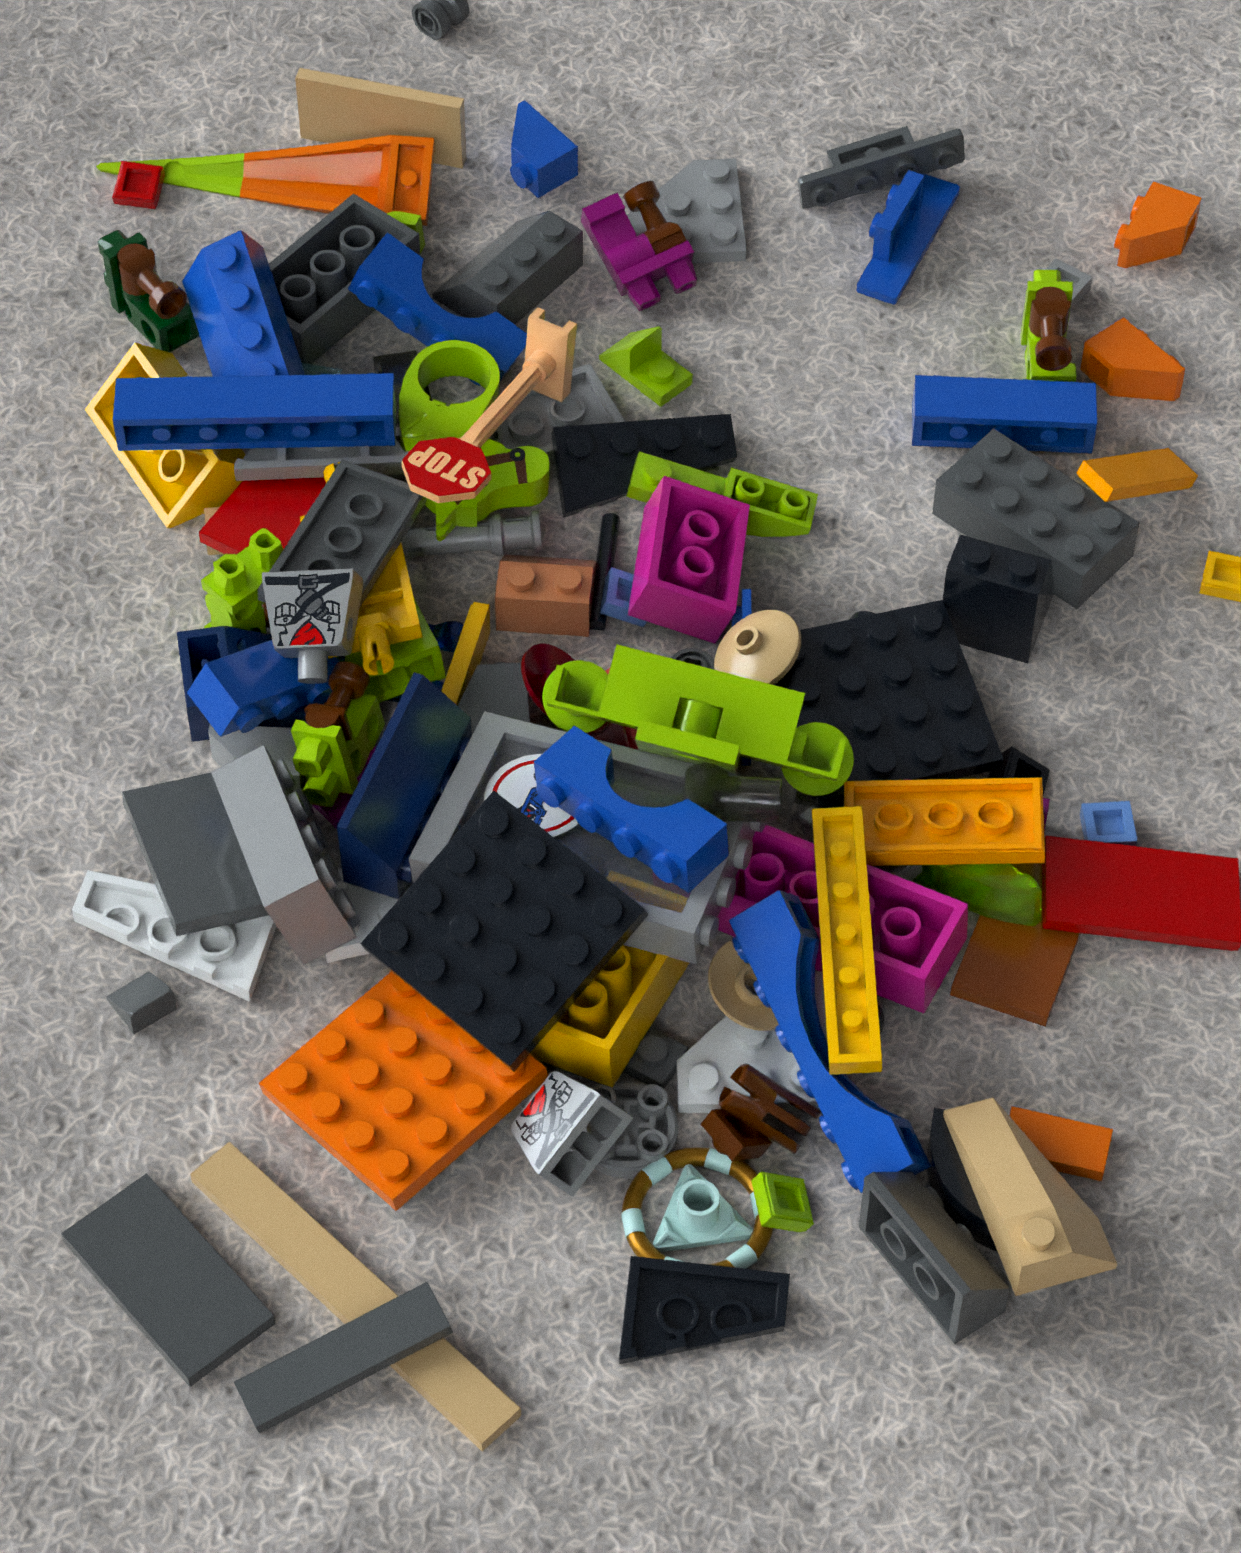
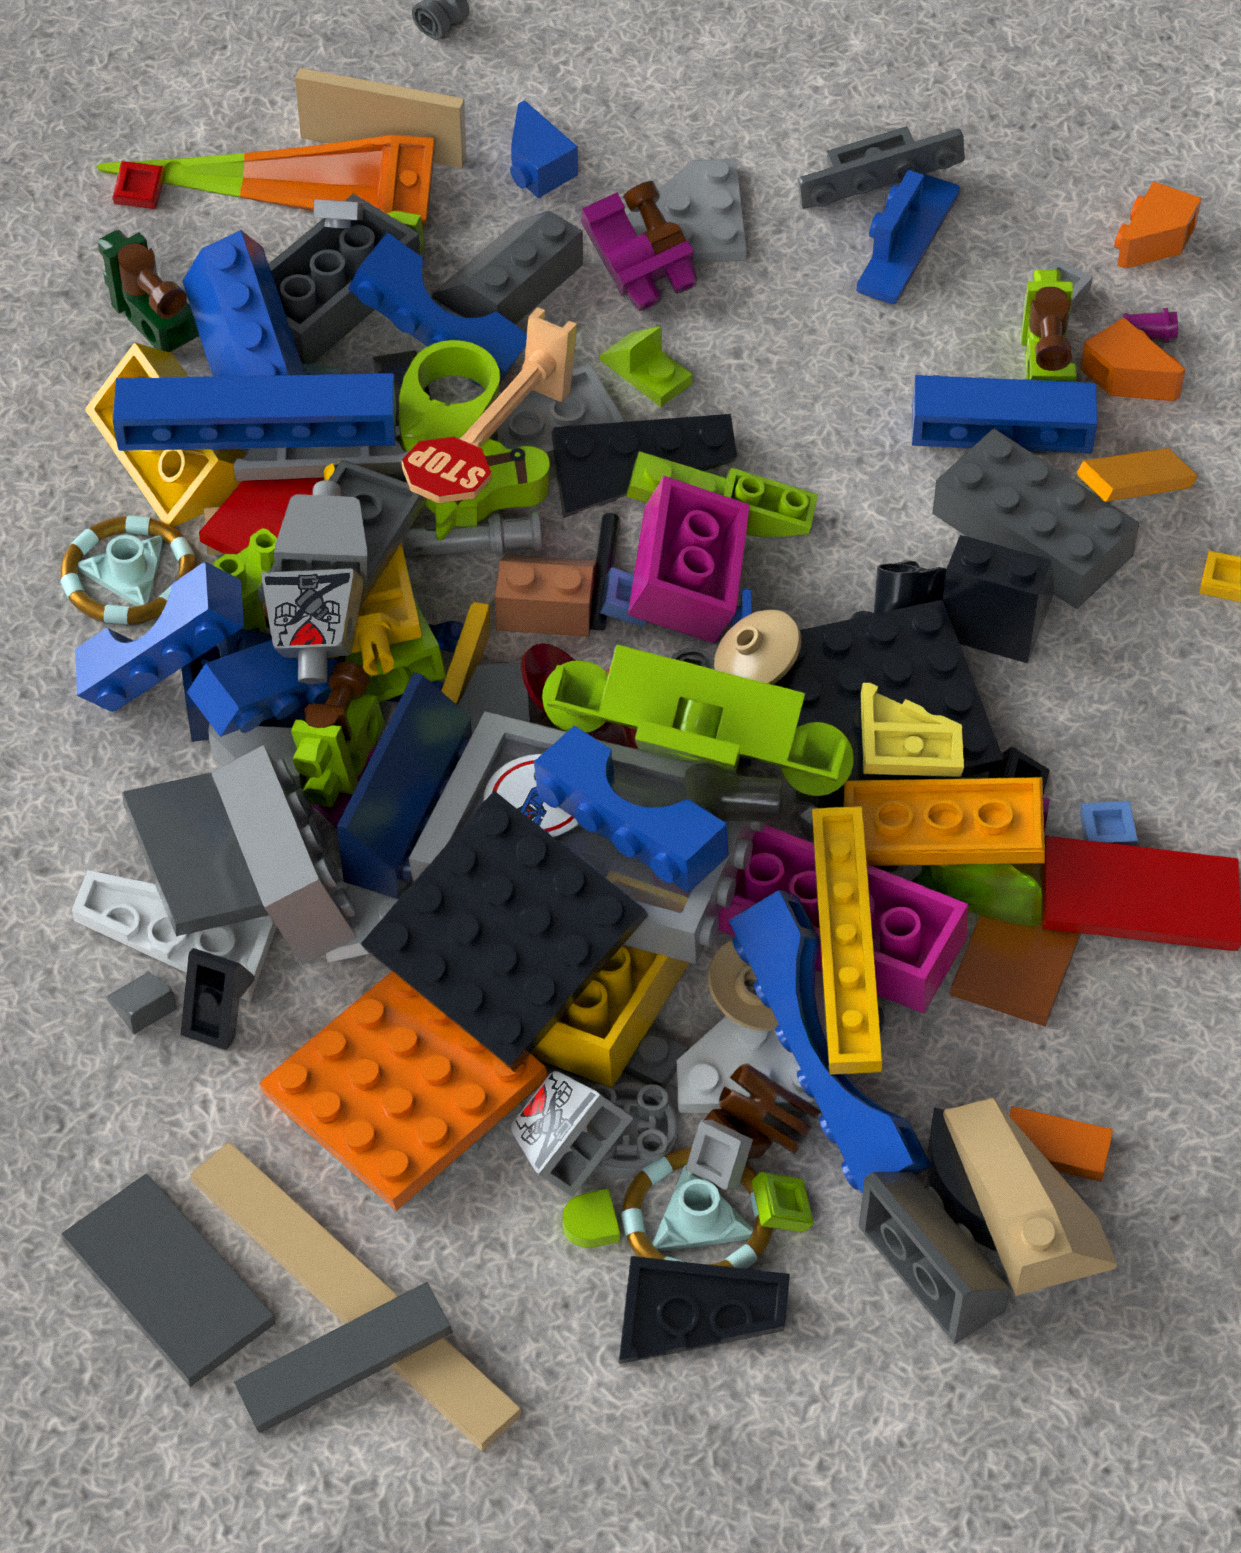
none -> light aqua piece [60,515,196,625]
none -> blue arch [75,562,244,711]
none -> black slope [180,948,255,1050]
none -> light grey torso [274,480,367,588]
none -> light grey plate [313,200,363,228]
none -> lime tile [562,1189,620,1248]
none -> light grey plate [685,1120,753,1190]
none -> light yellow wing [861,683,964,777]
none -> black piece [874,560,947,614]
none -> magenta pin [1123,308,1178,343]

